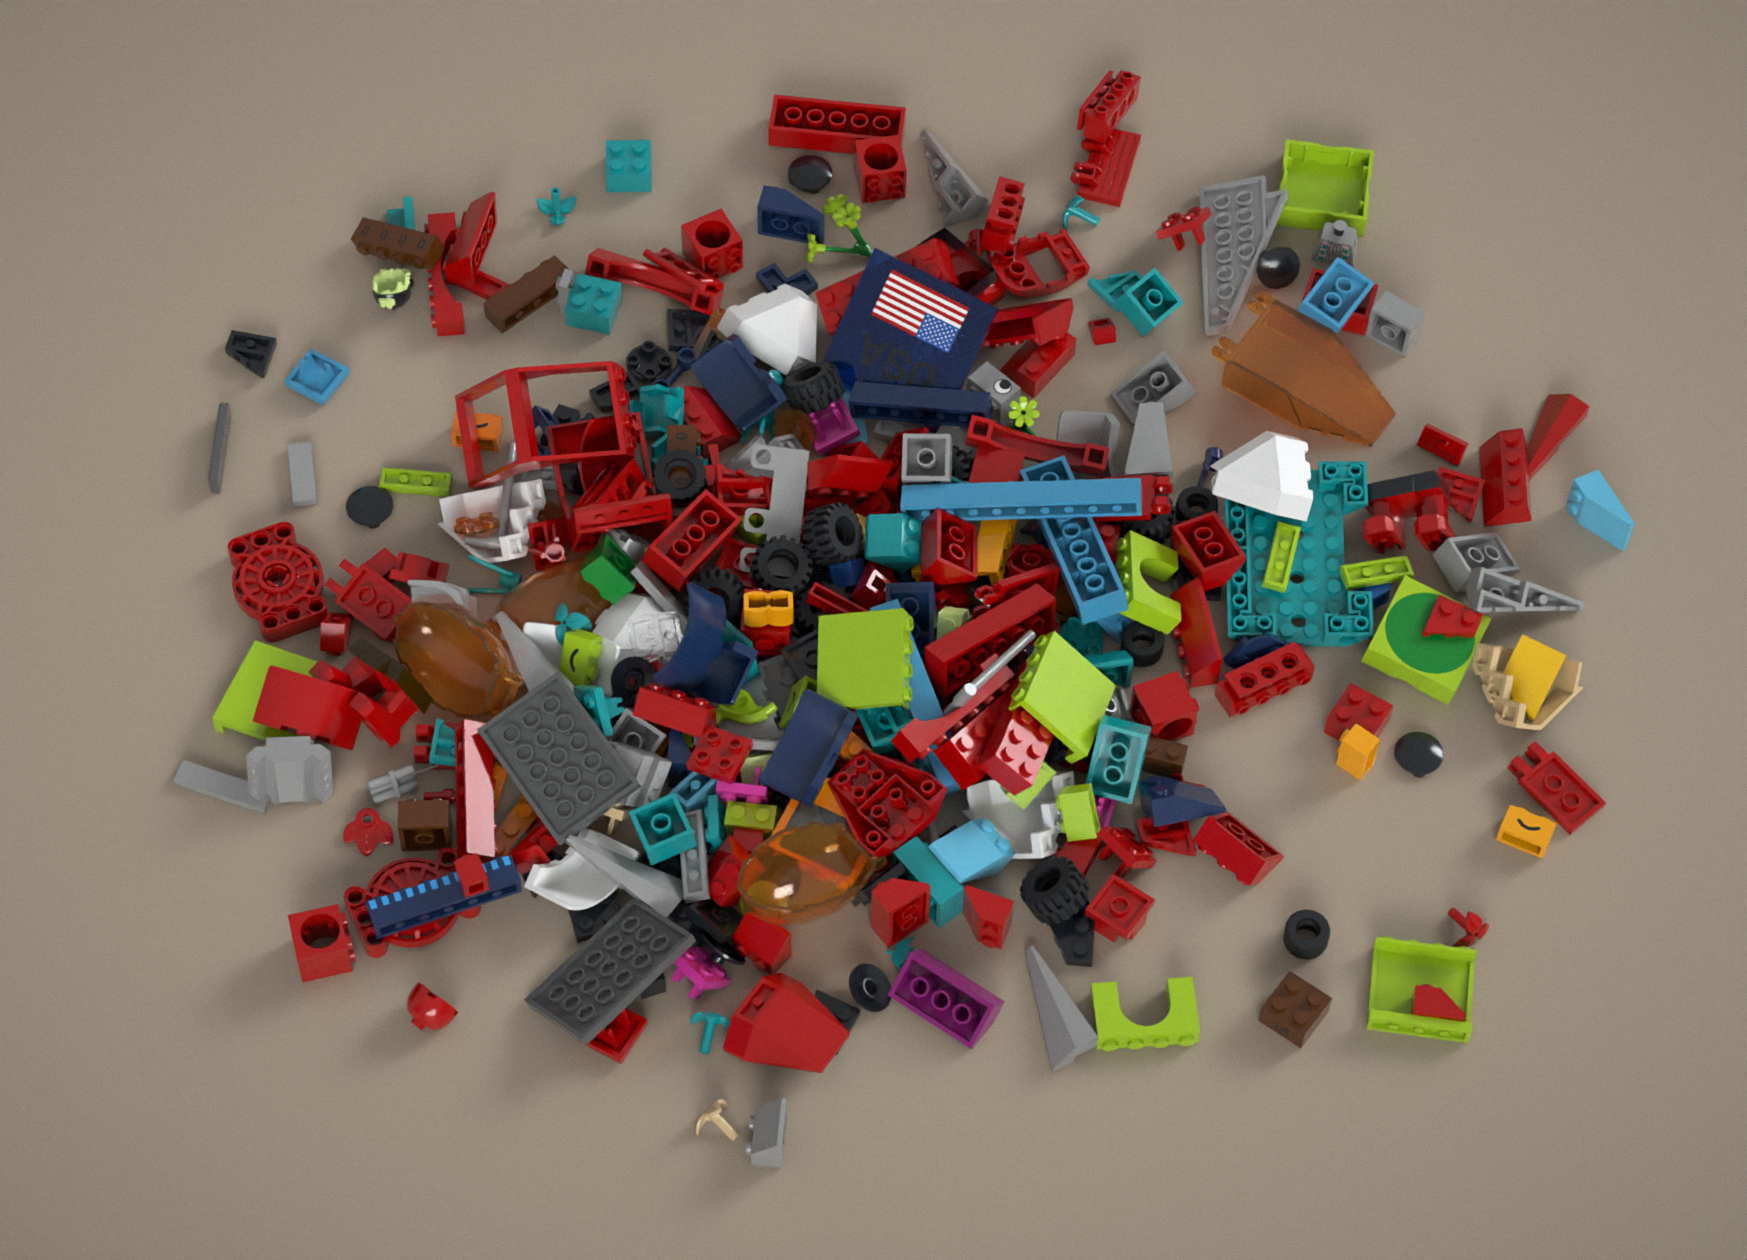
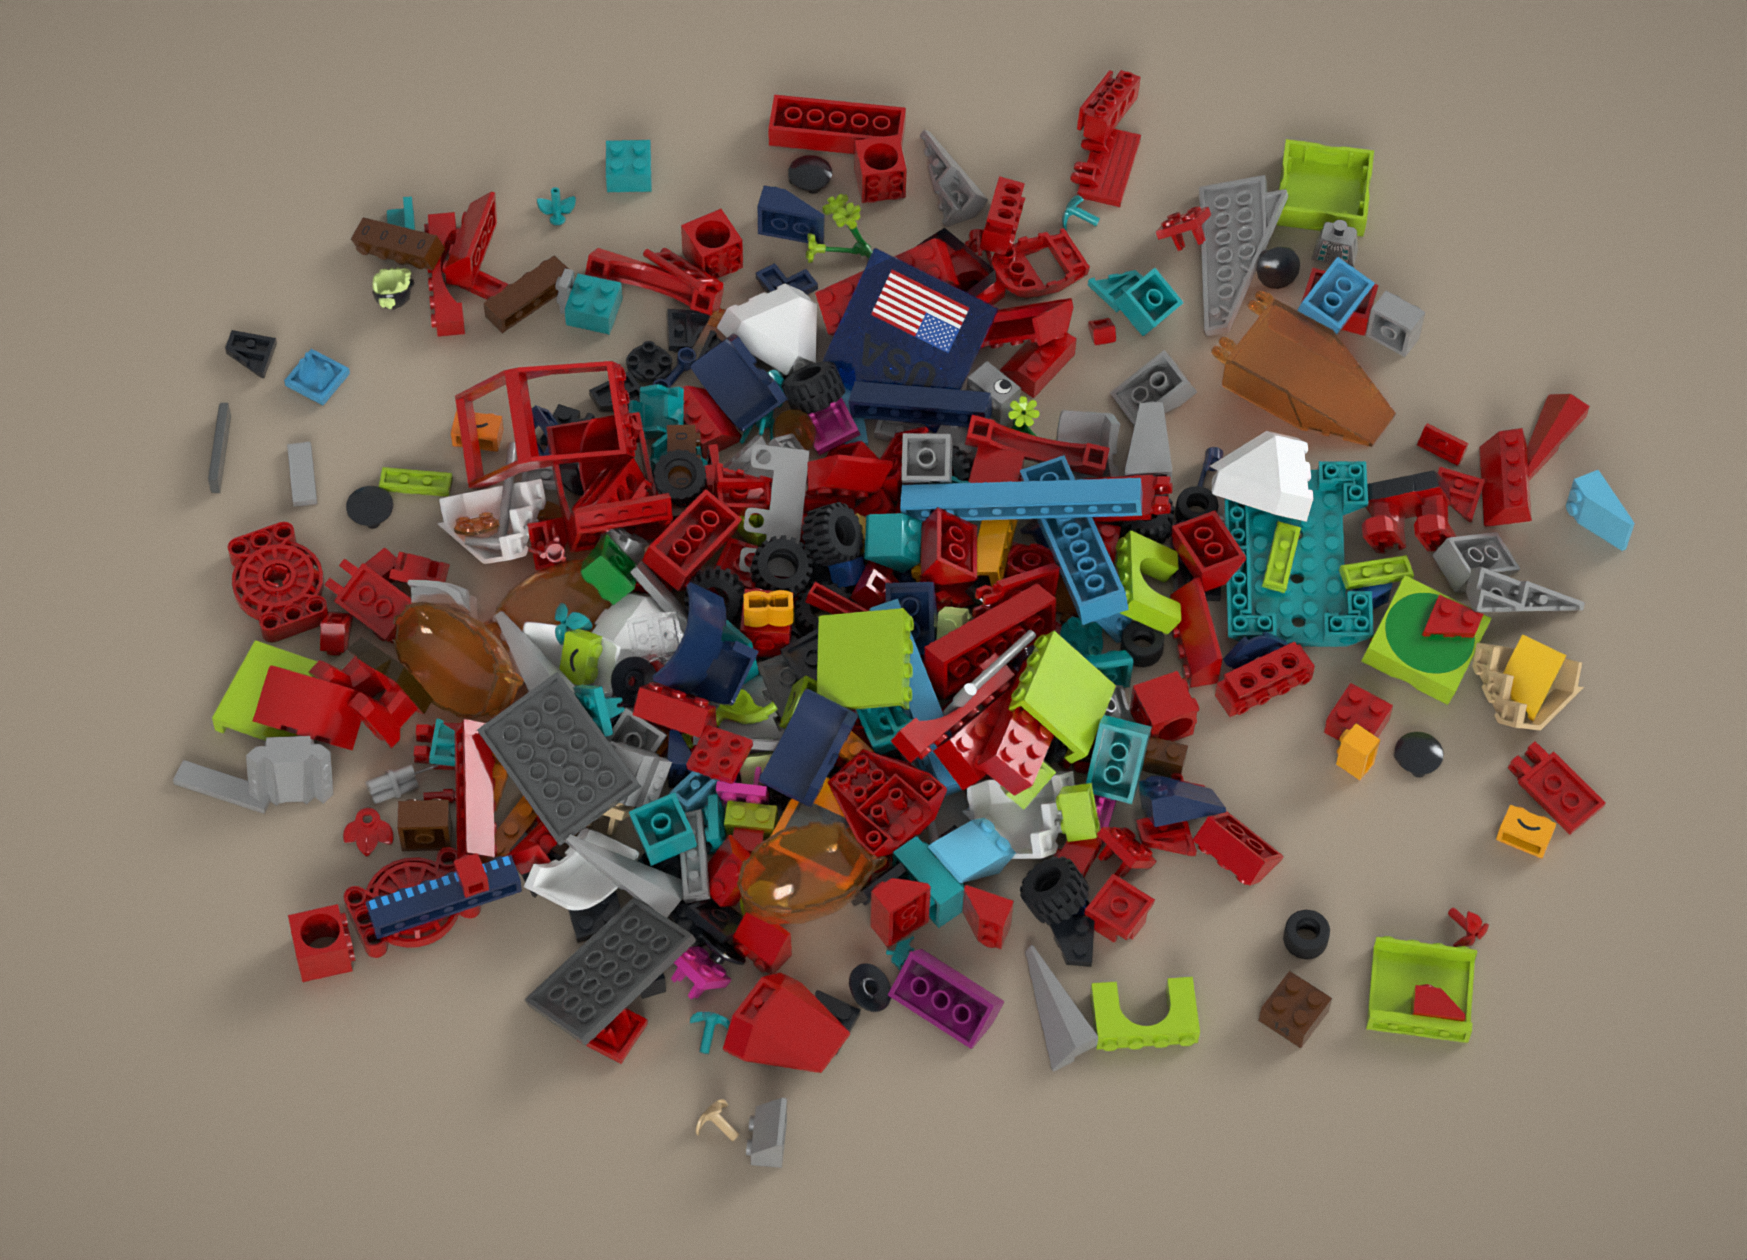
red cylinder [406,982,459,1031] -> none
teal plant [468,555,522,596] -> none

